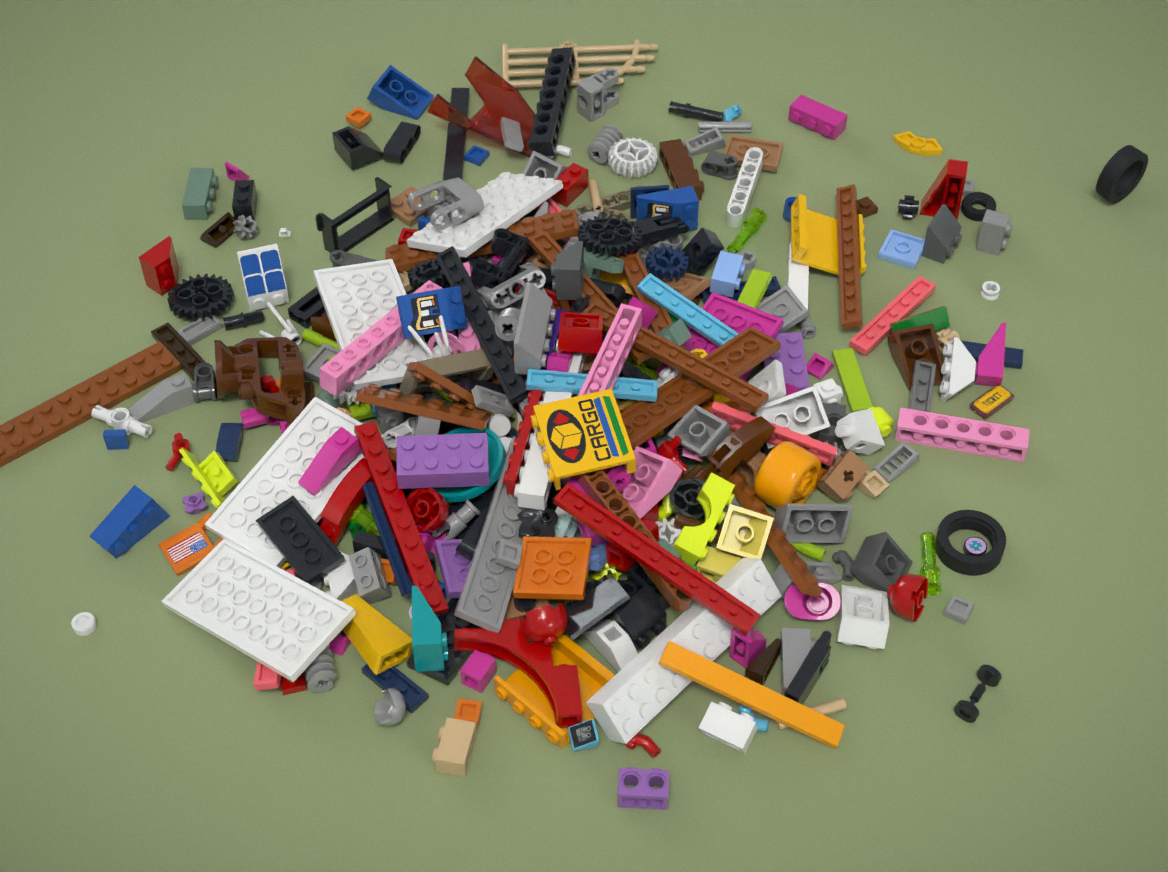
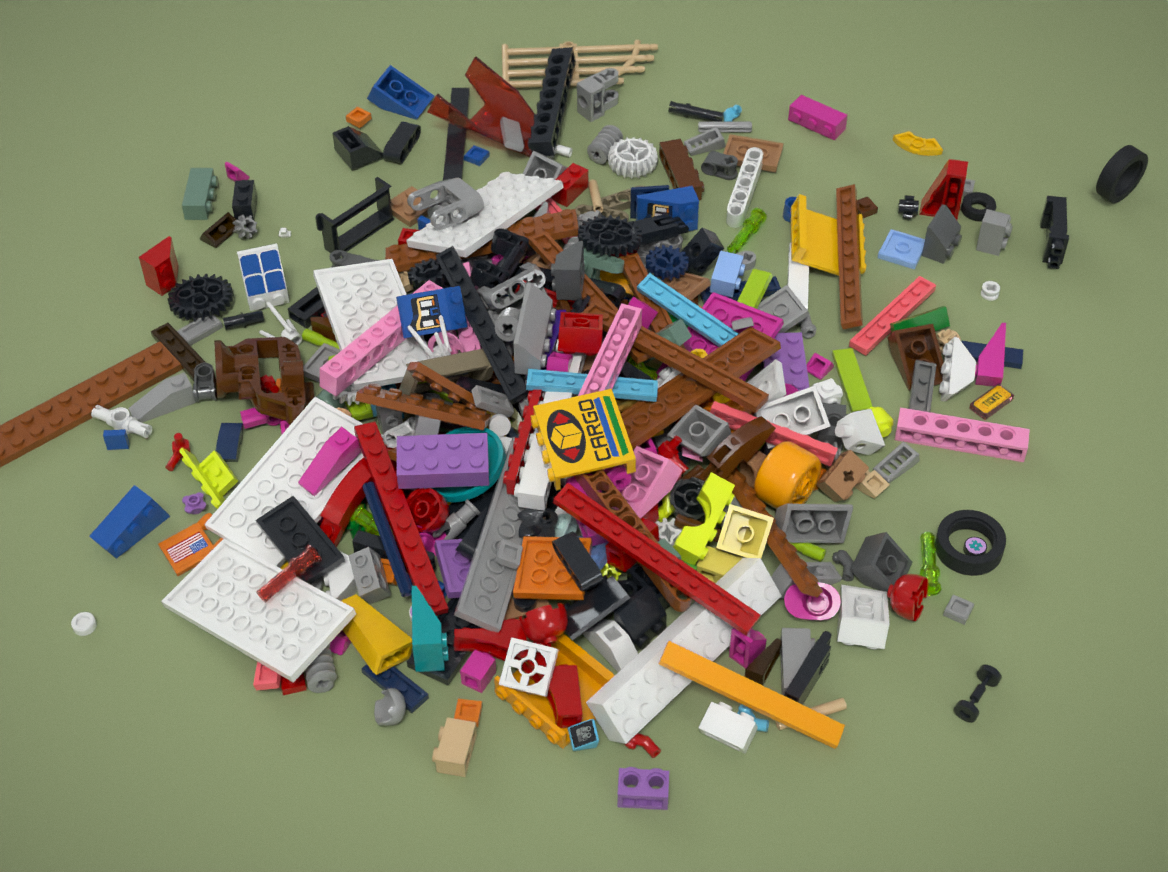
none -> clear red pin [256,544,321,603]
none -> white piece [499,637,559,697]
none -> black beam [552,531,604,592]
none -> light grey tile [732,317,754,330]
none -> black hips [1040,196,1069,269]

